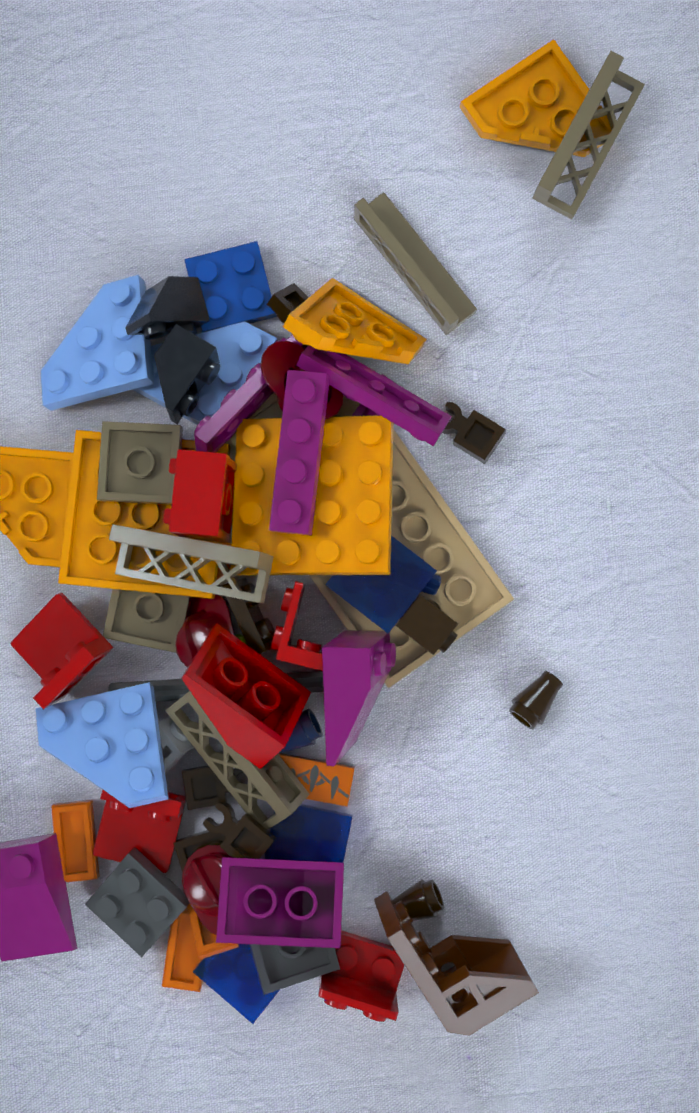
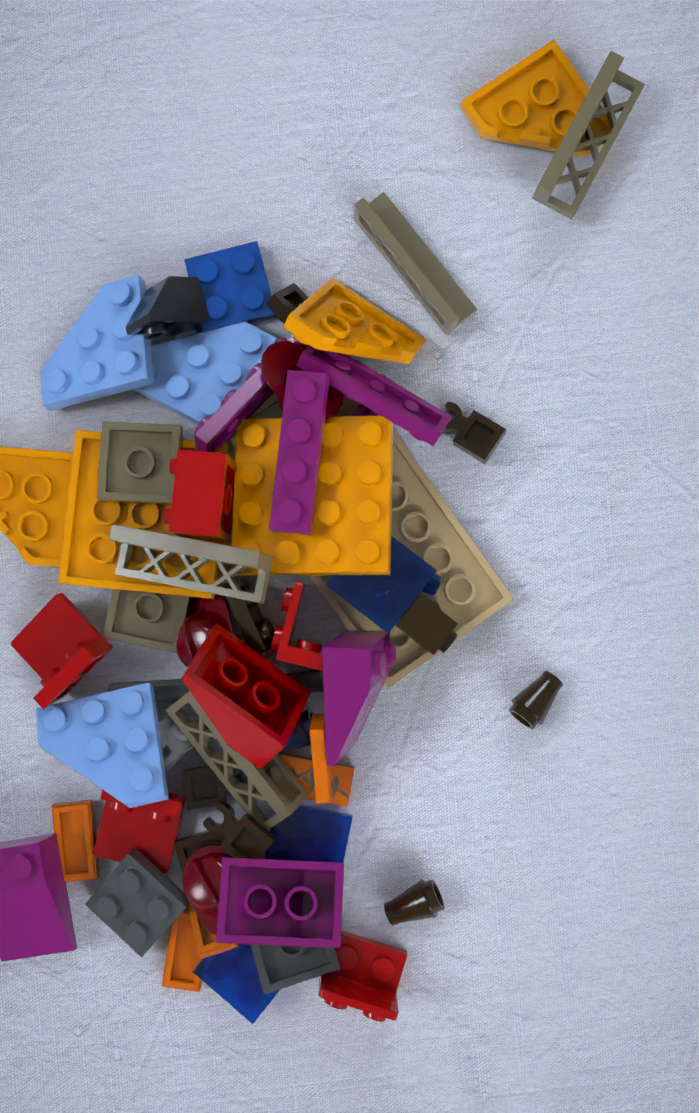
black slope [154,324,220,425] -> none
reddish brown bracket [374,891,539,1036] -> none
none -> orange tile [310,714,334,804]

